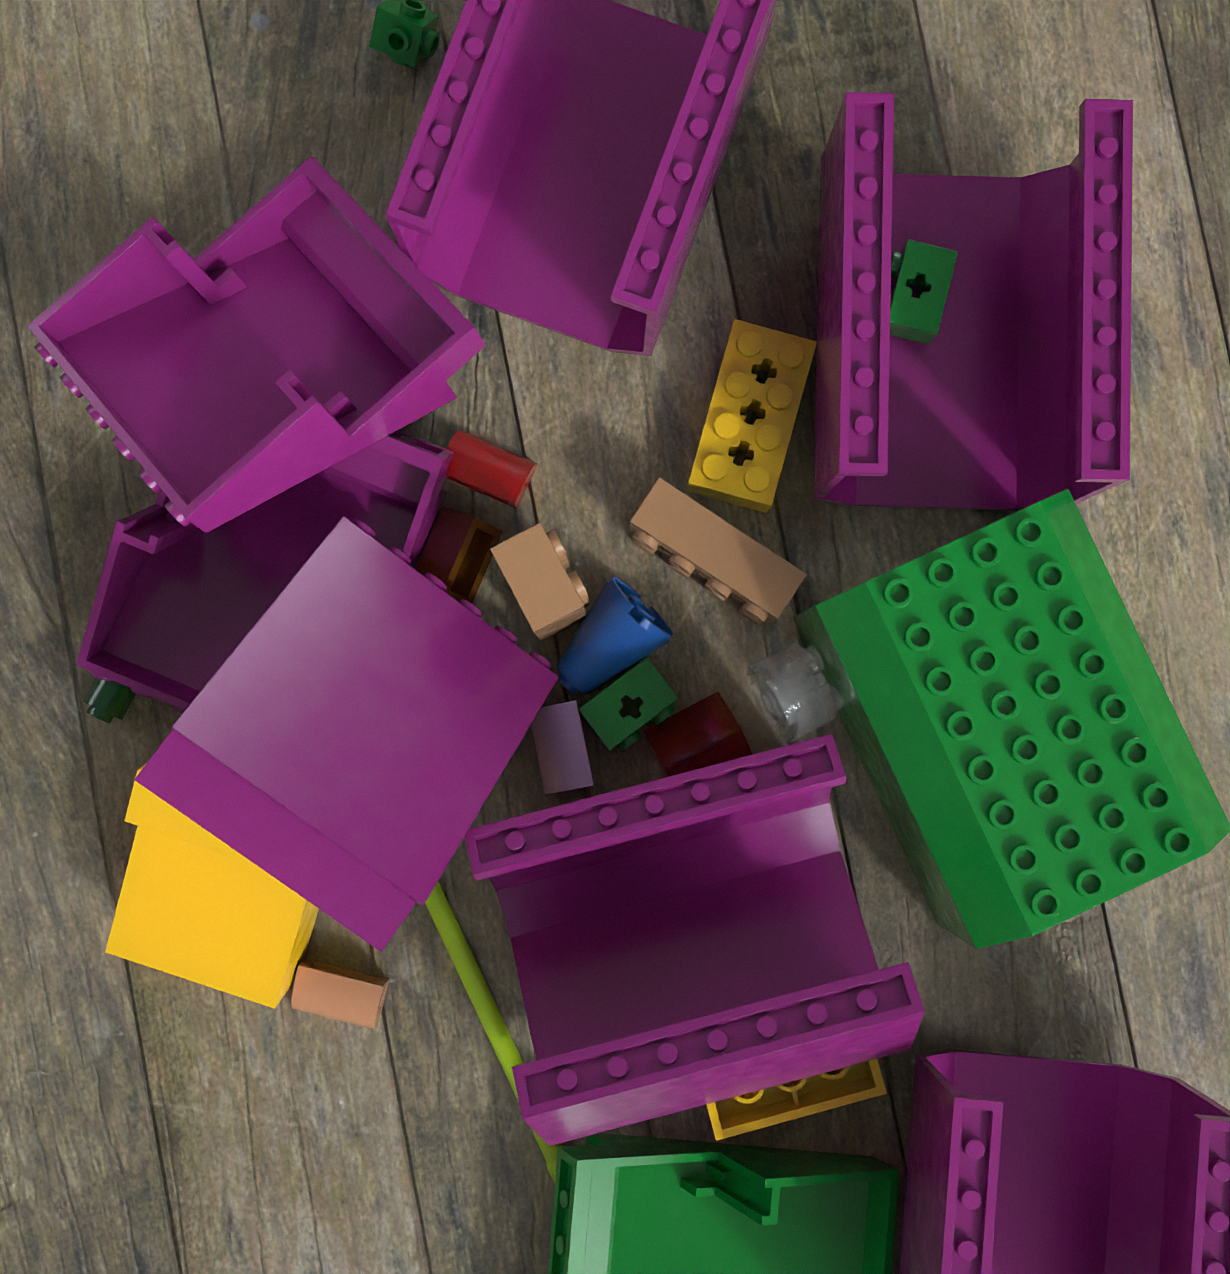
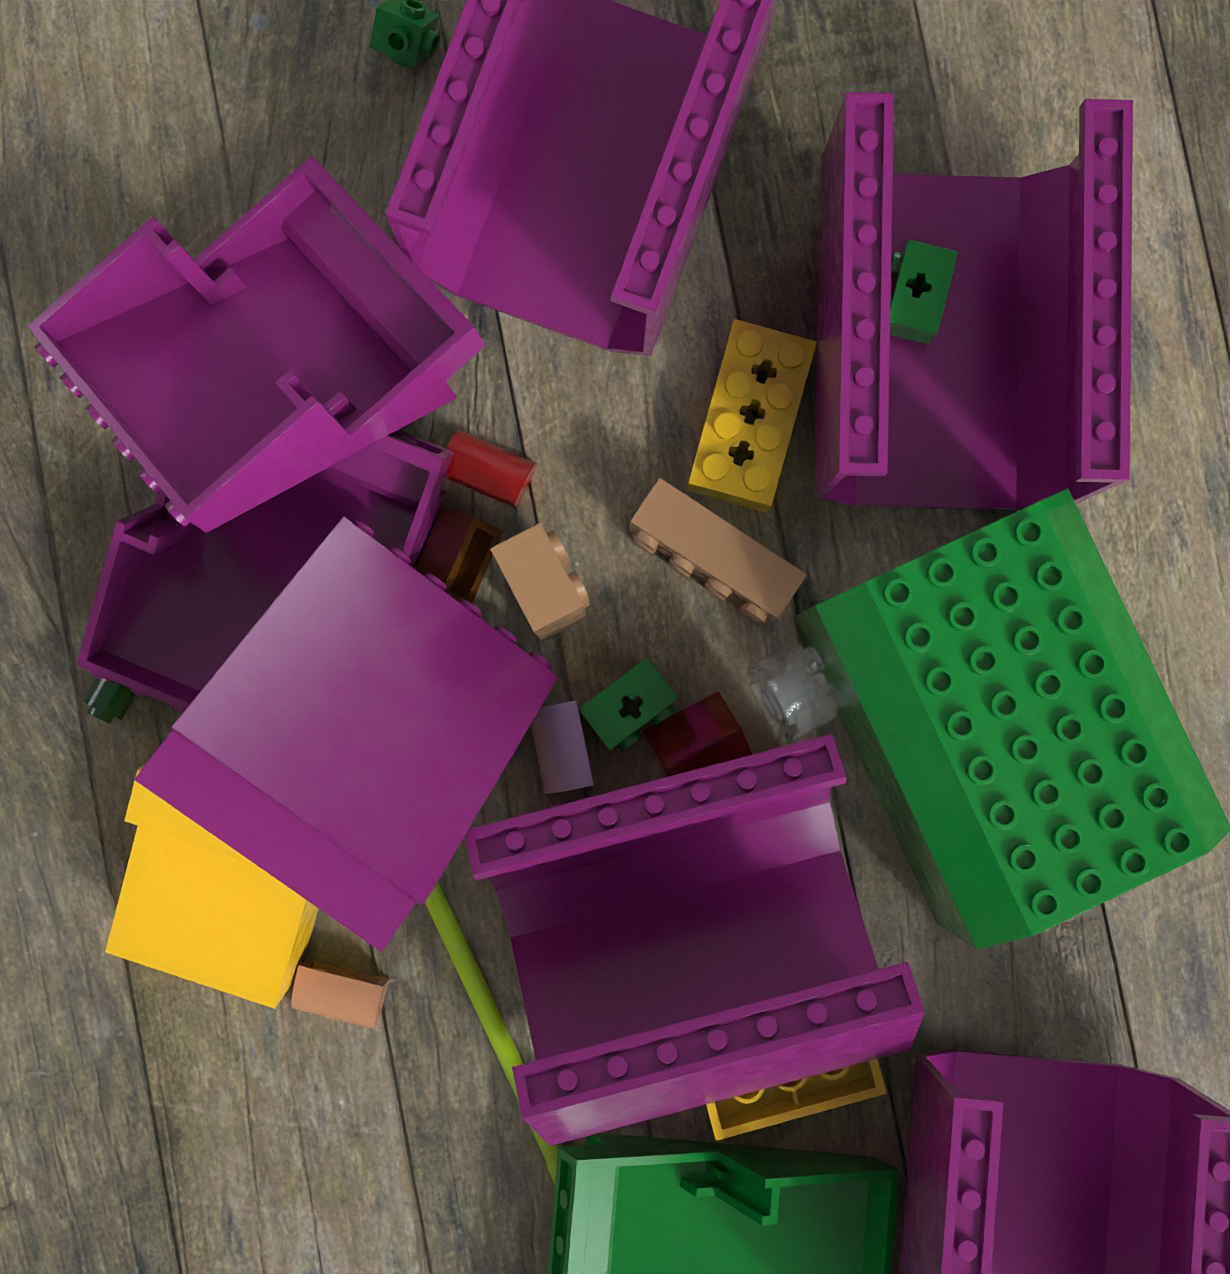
blue cone [557,577,673,694] -> none

